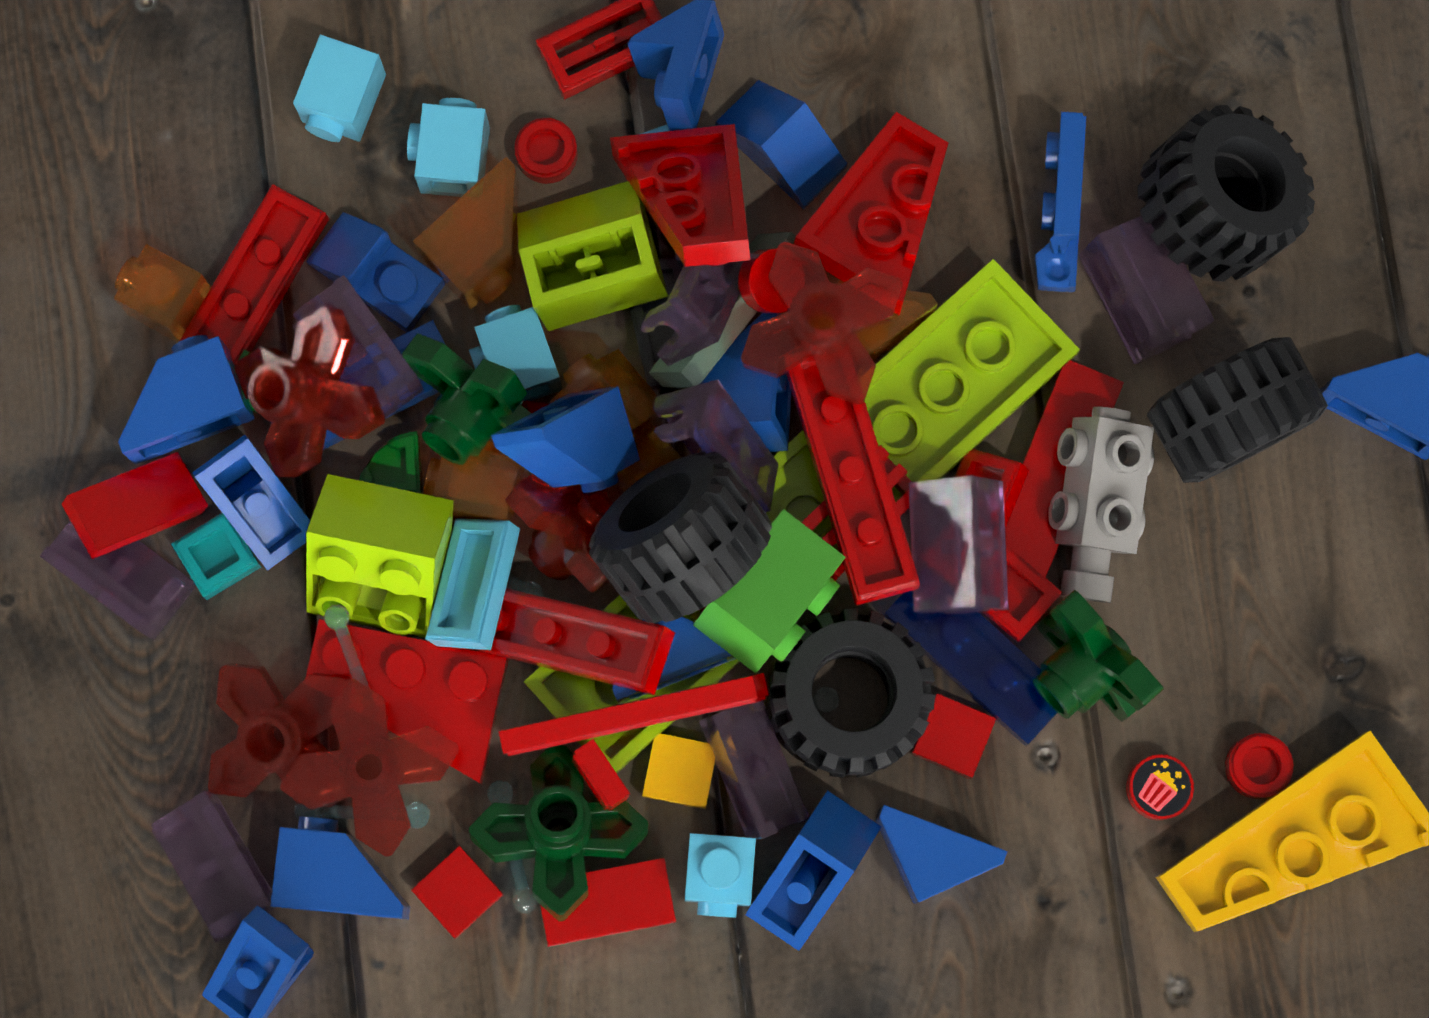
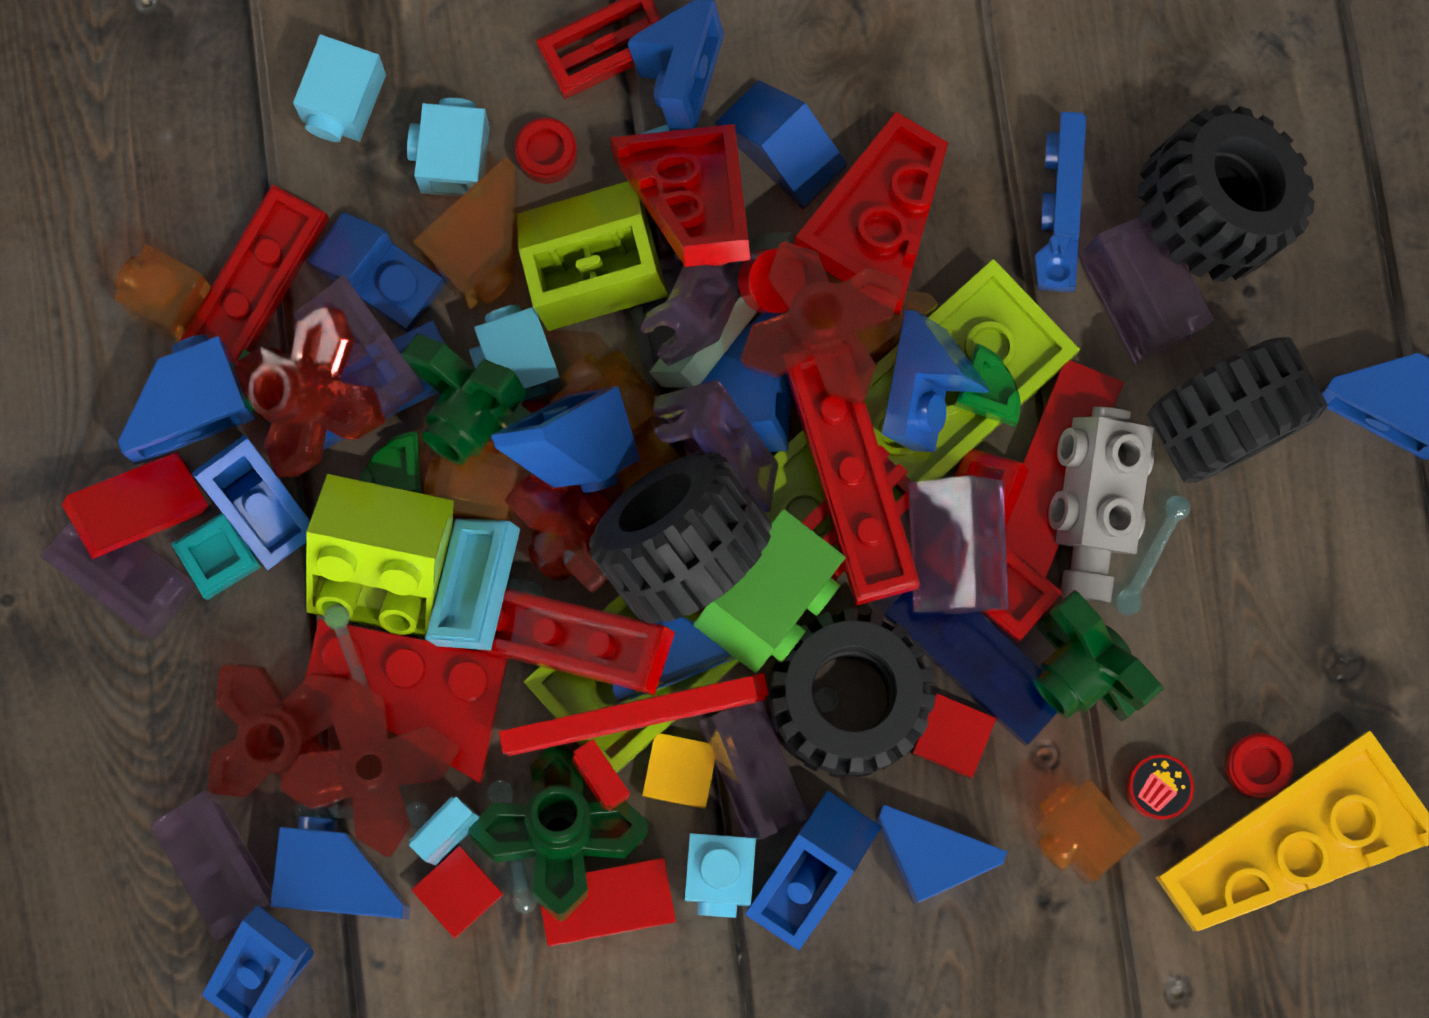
none -> medium azure tile [409,797,479,866]
none -> blue slope [882,310,989,452]
none -> green tile [955,343,1021,427]
none -> clear orange brick [1033,779,1142,884]
none -> clear light blue hinge [1115,496,1191,616]

